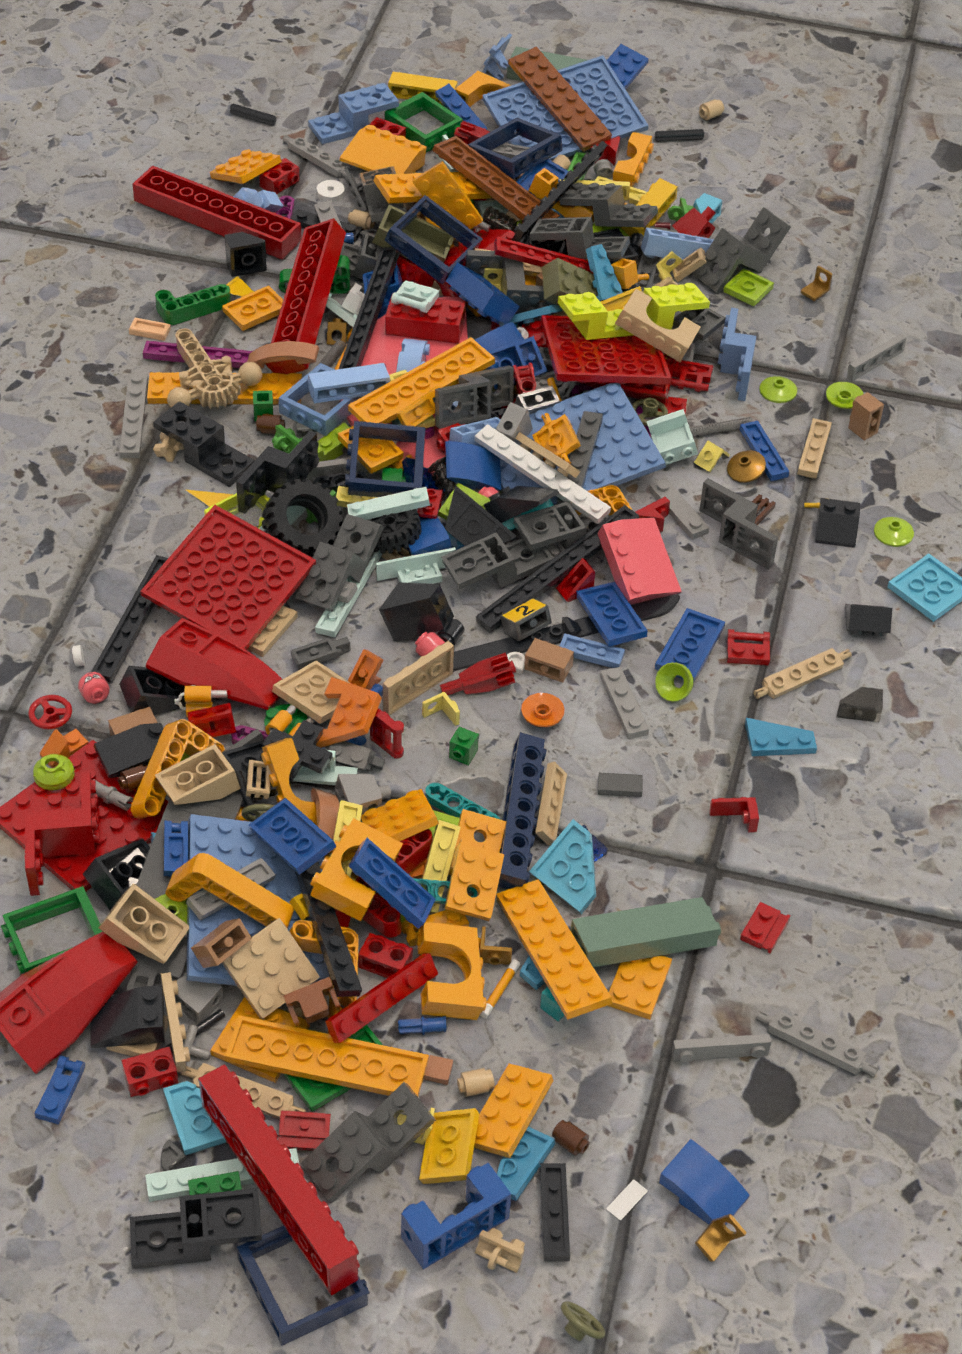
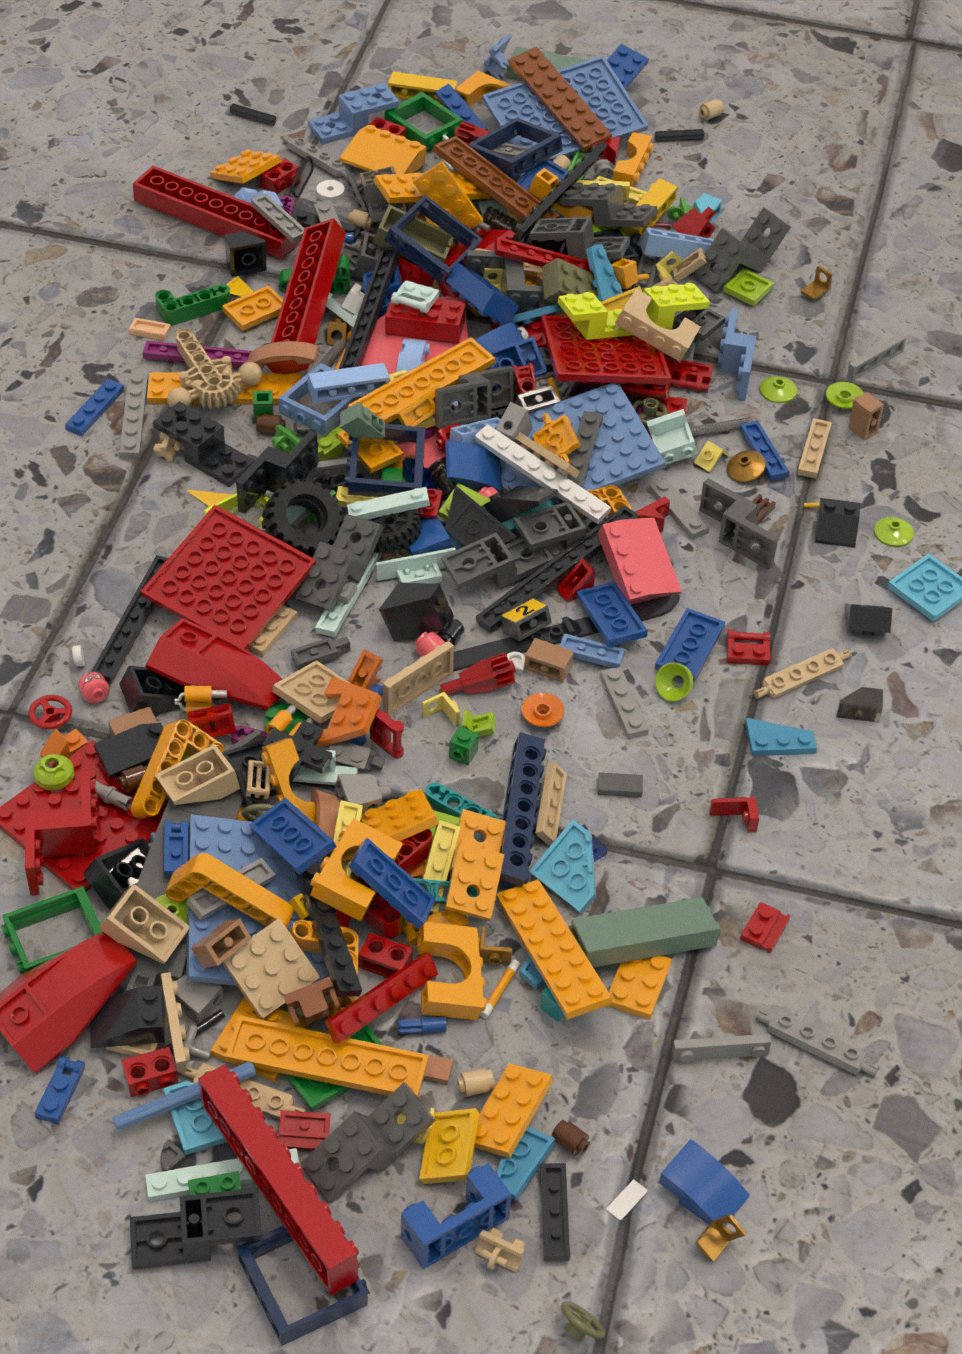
none -> blue plate [65,379,124,436]
none -> medium blue axle [113,1062,256,1130]
none -> light grey plate [251,193,304,244]
none -> black piece [291,156,314,198]
none -> sand green slope [340,402,385,439]
none -> lime bracket [461,709,496,737]

